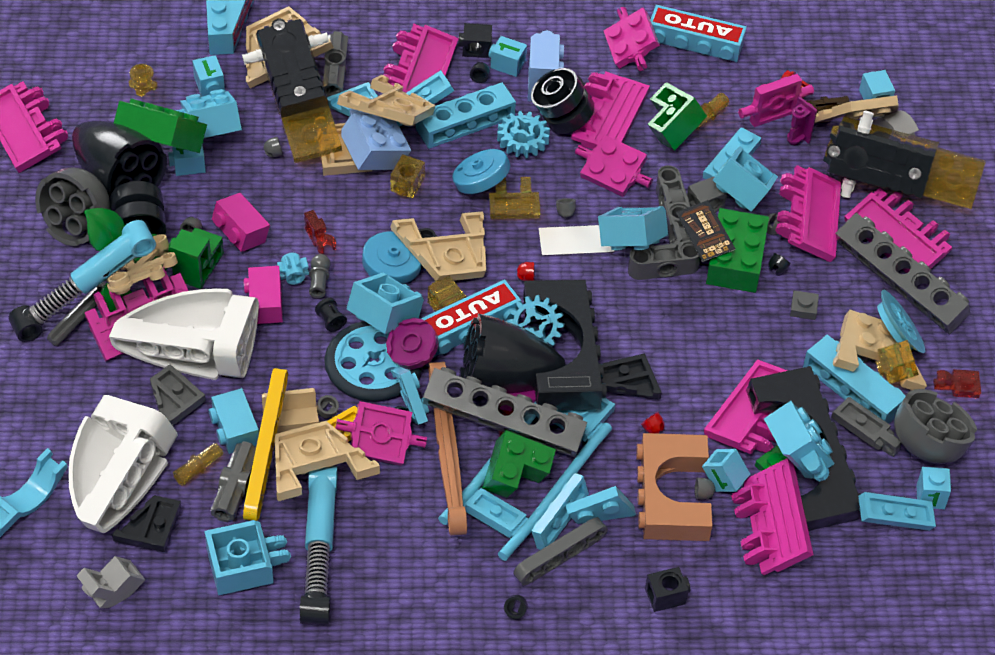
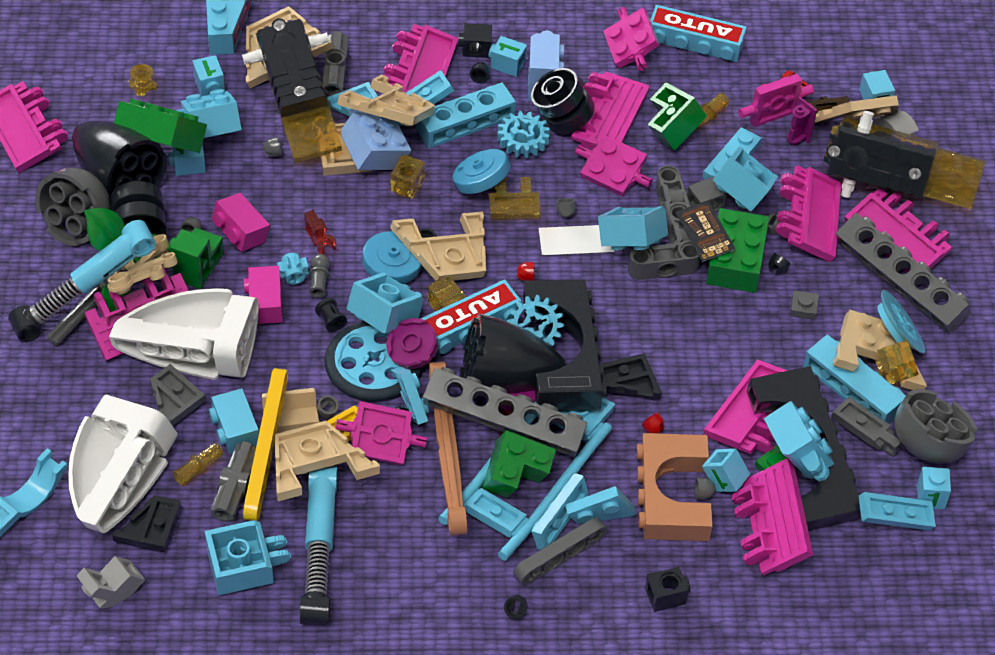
clear red plate [933,369,981,398] -> none

